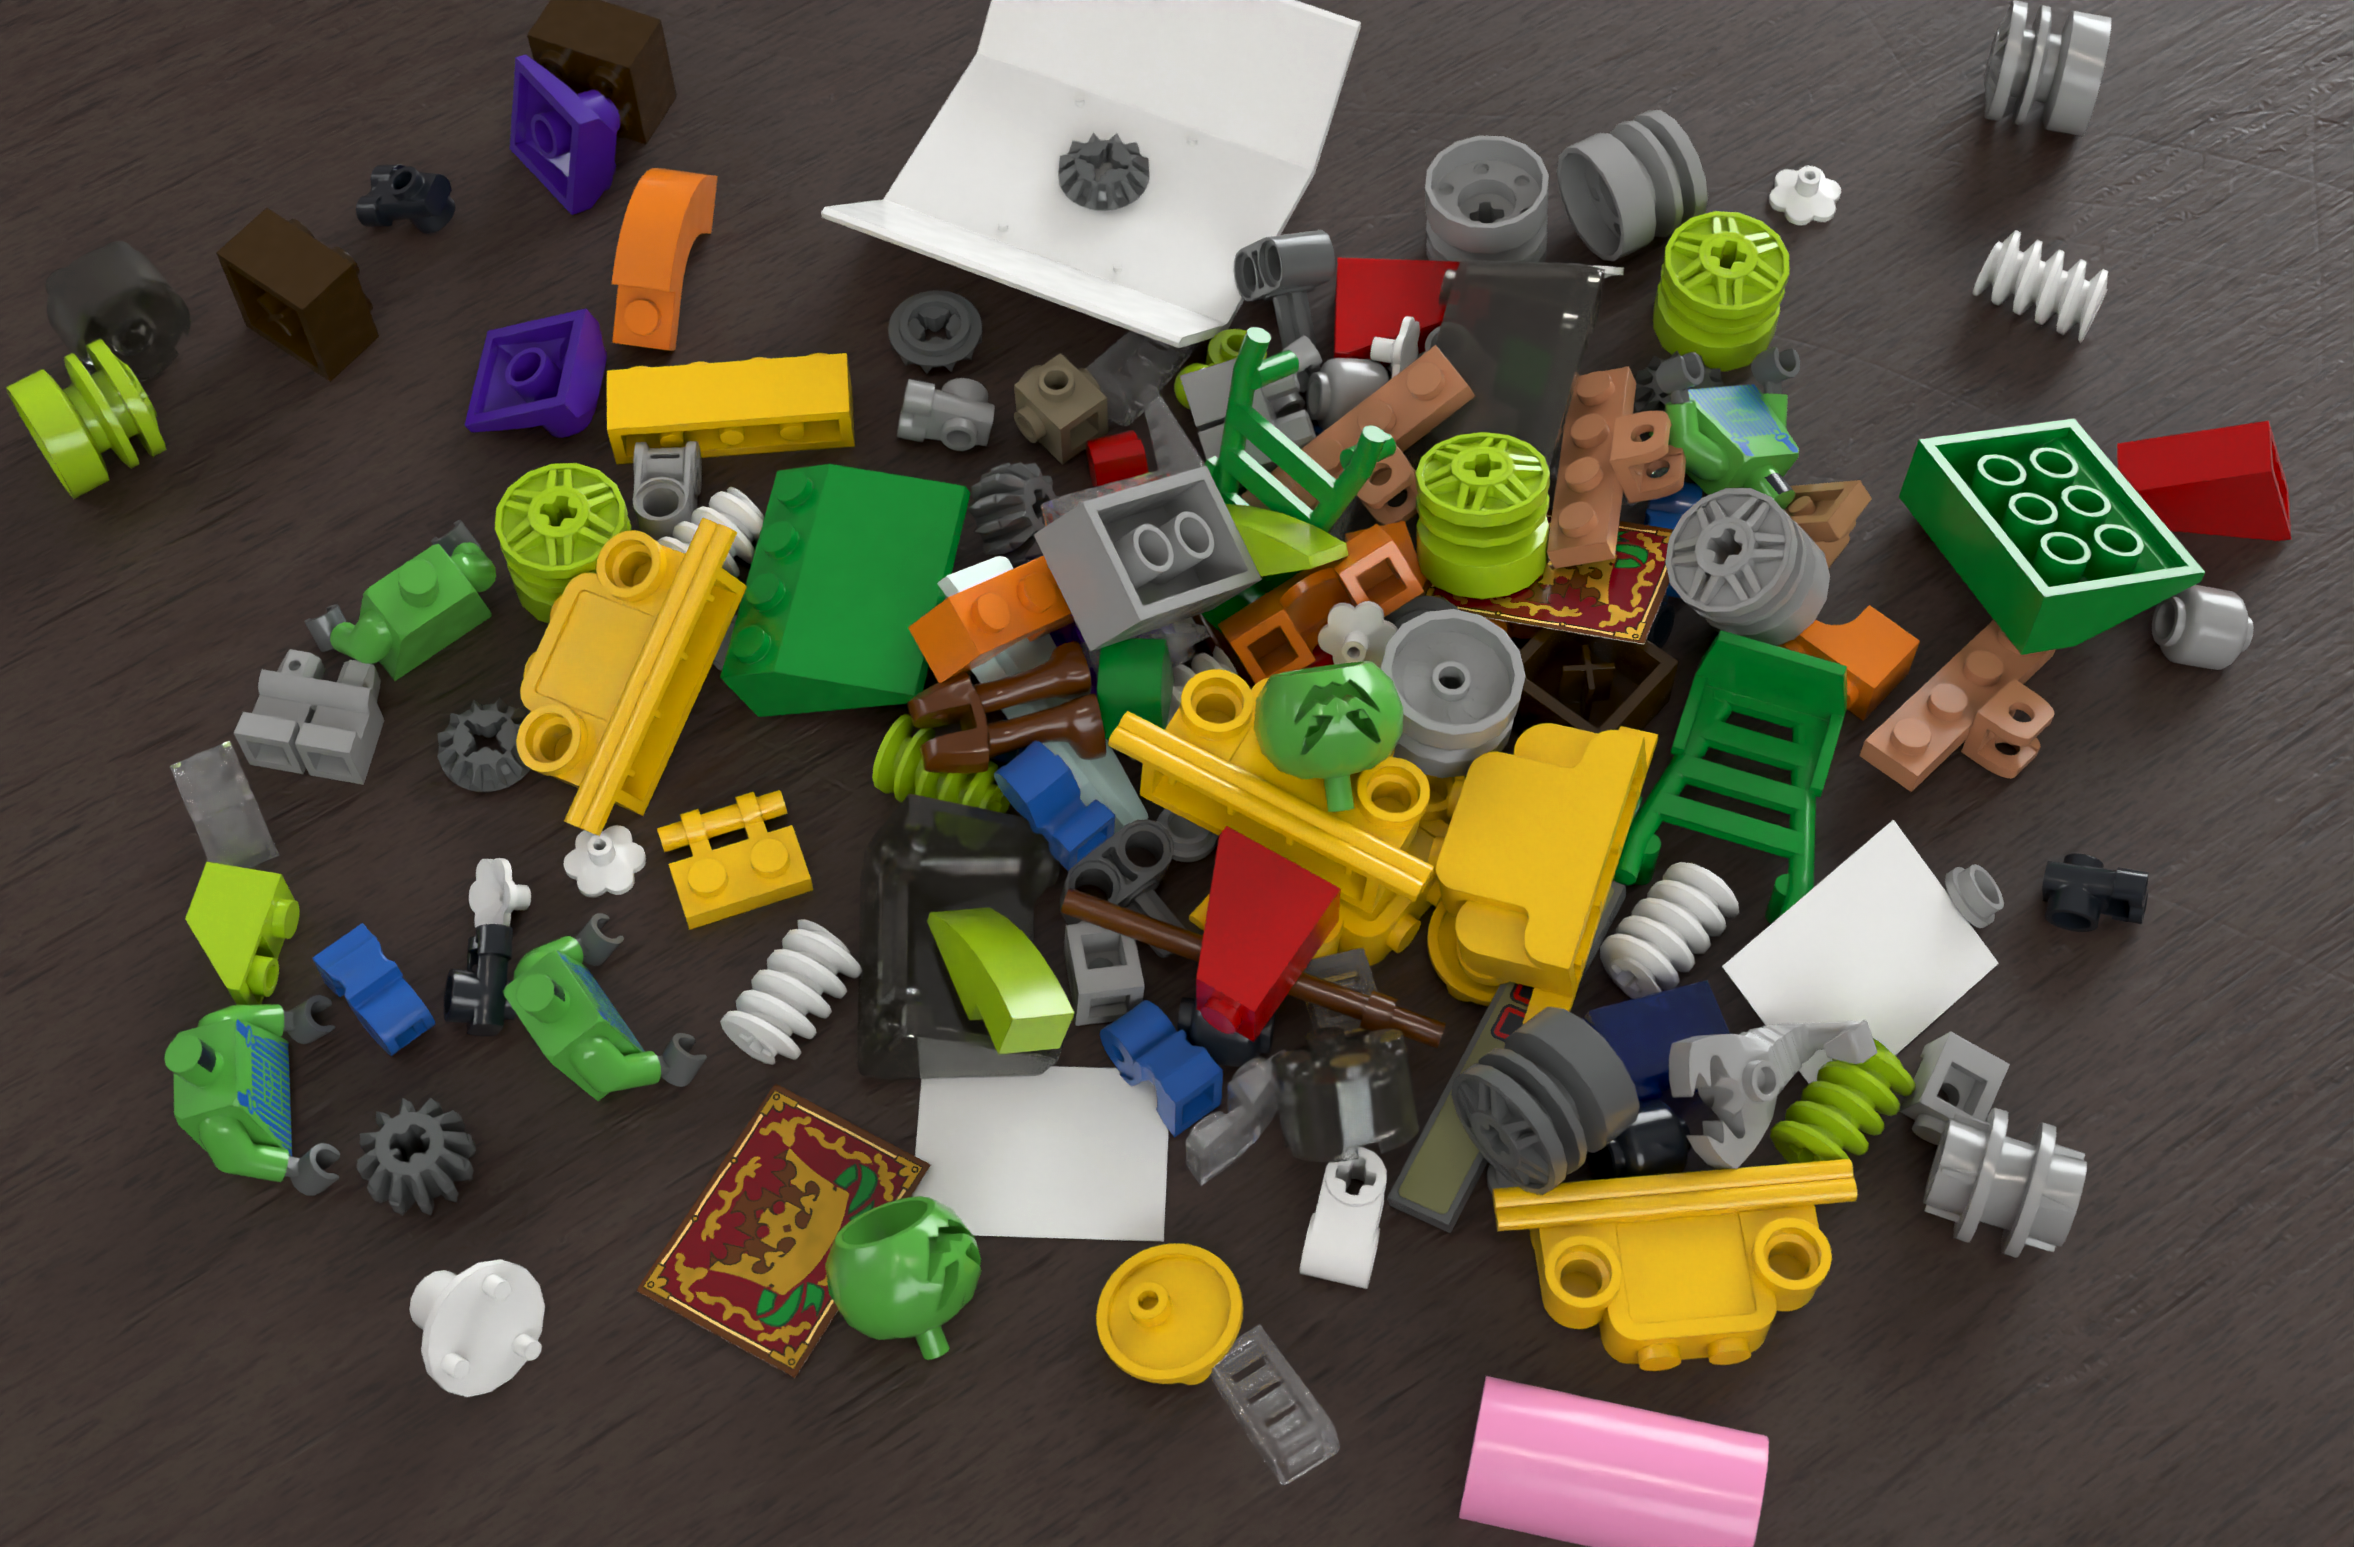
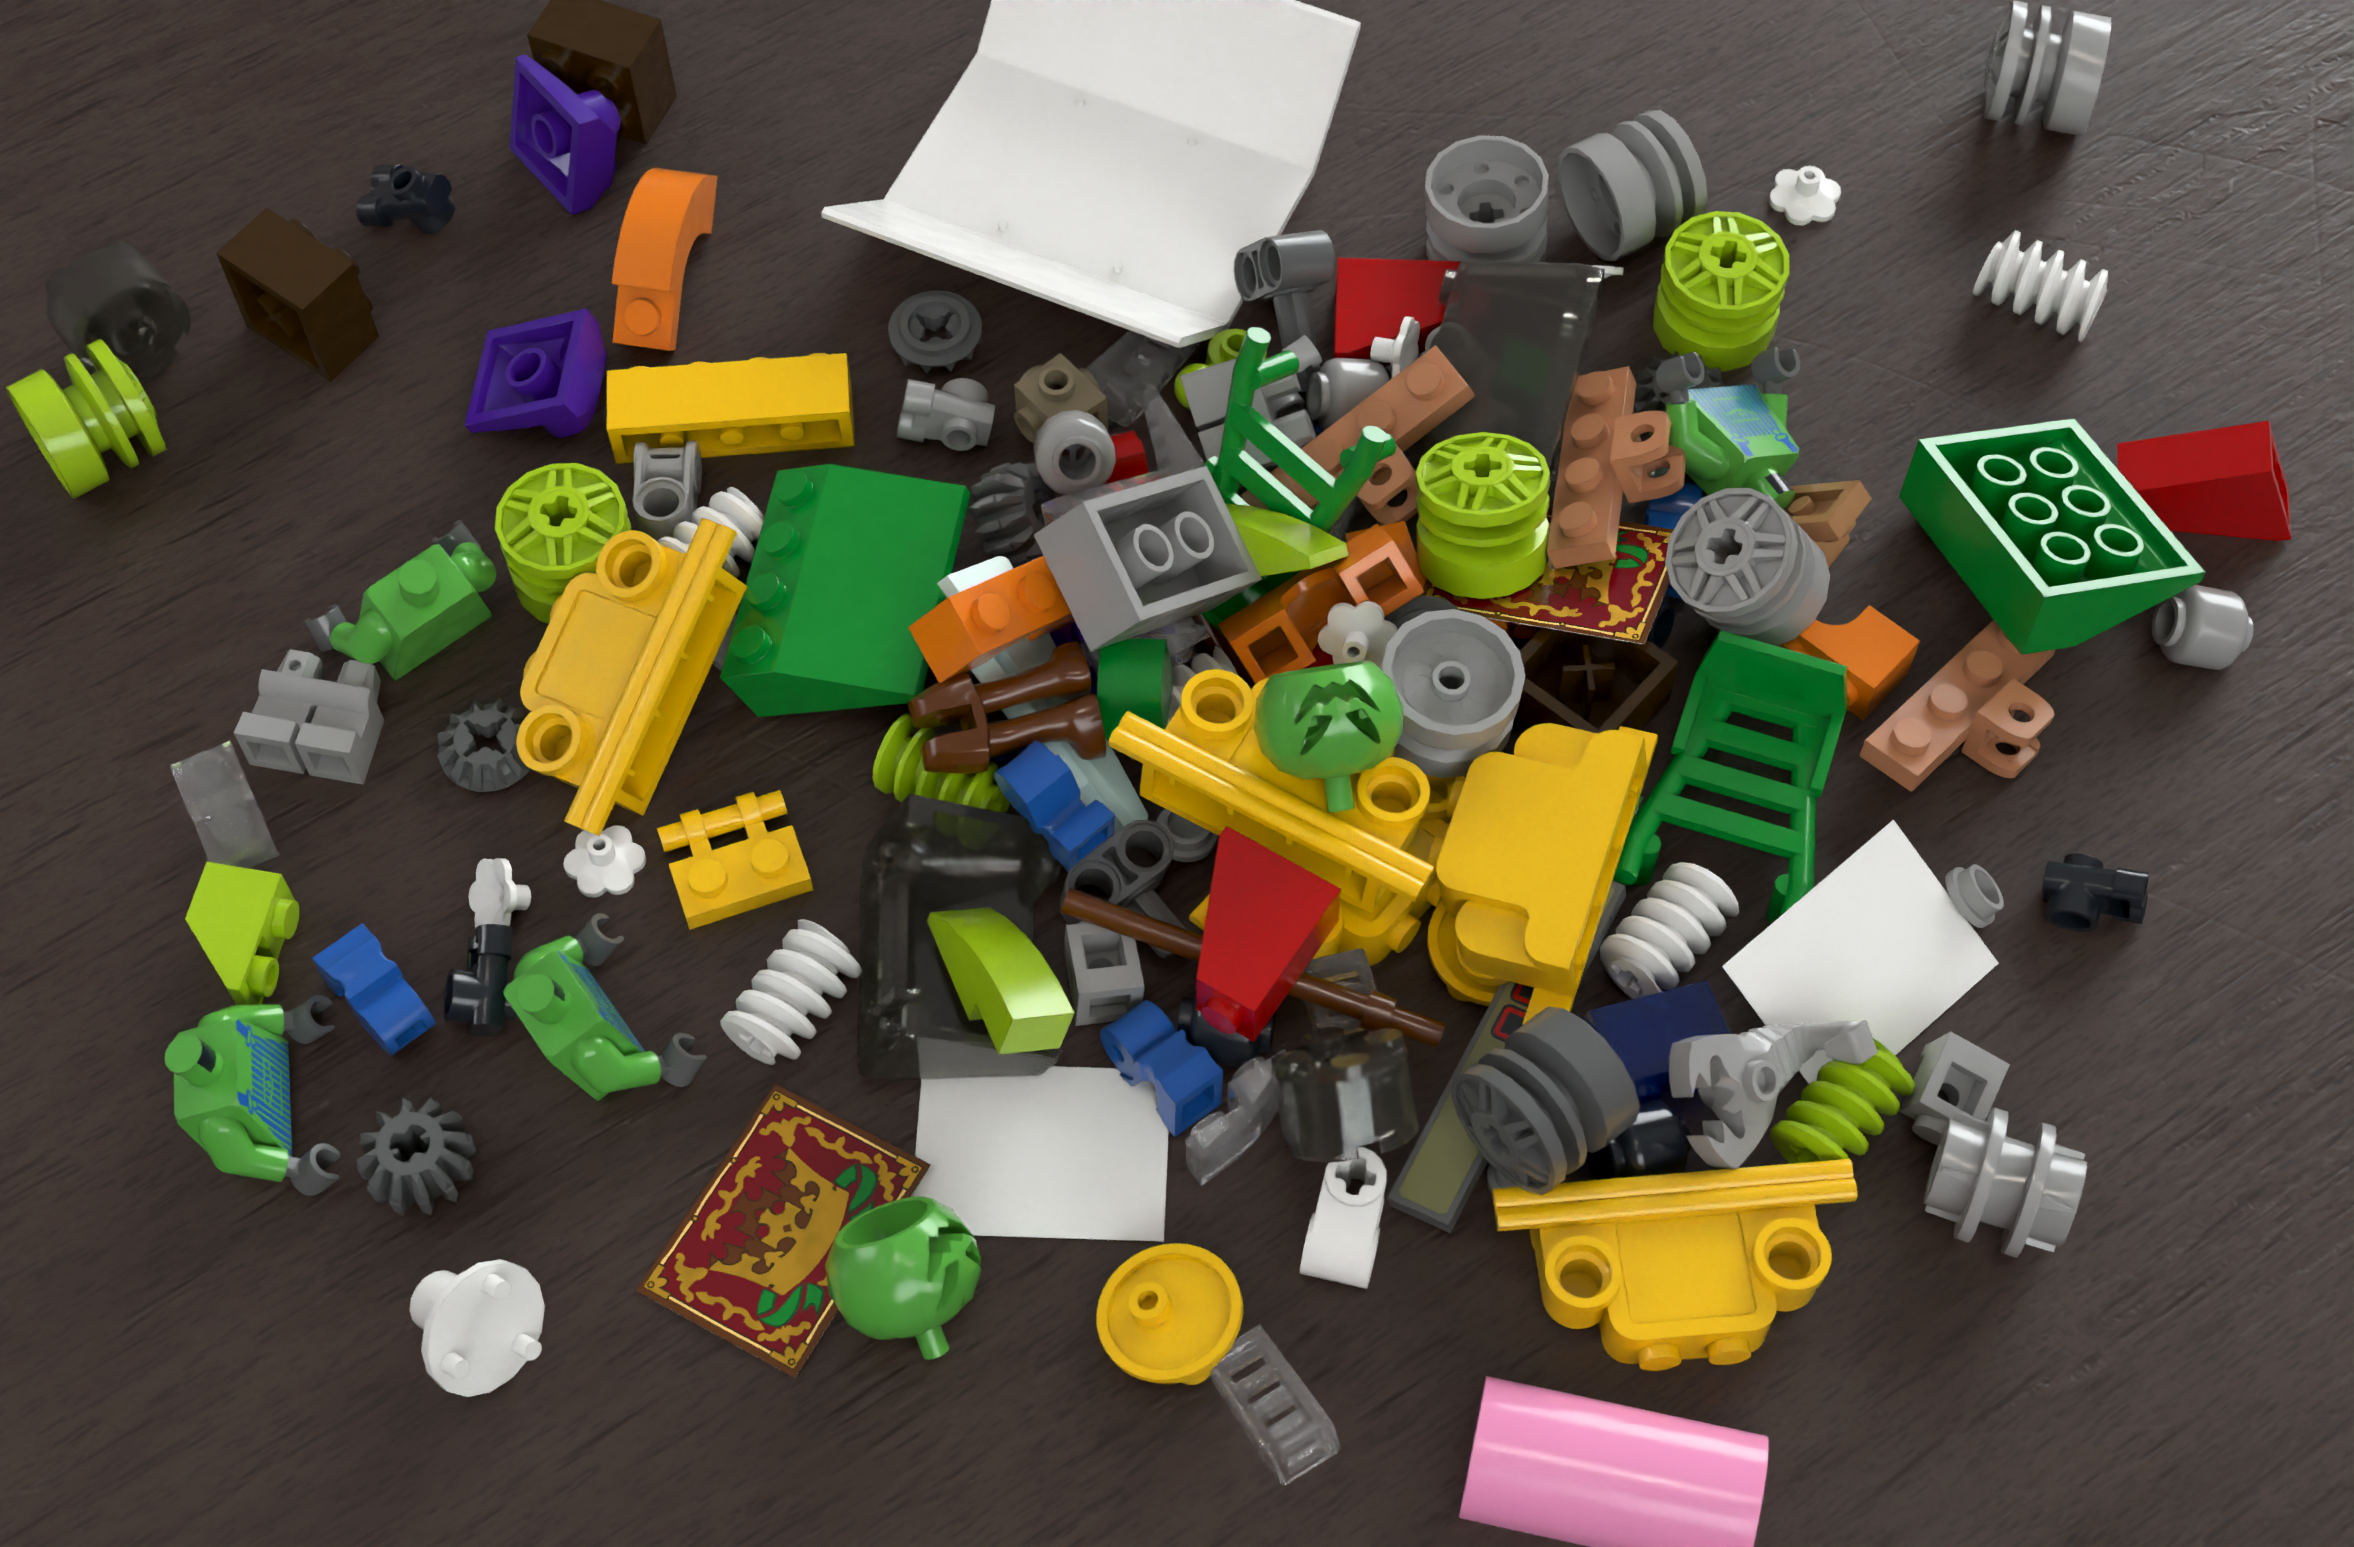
dark grey gear [1058,132,1149,211] -> none
none -> light grey head [1033,410,1116,497]

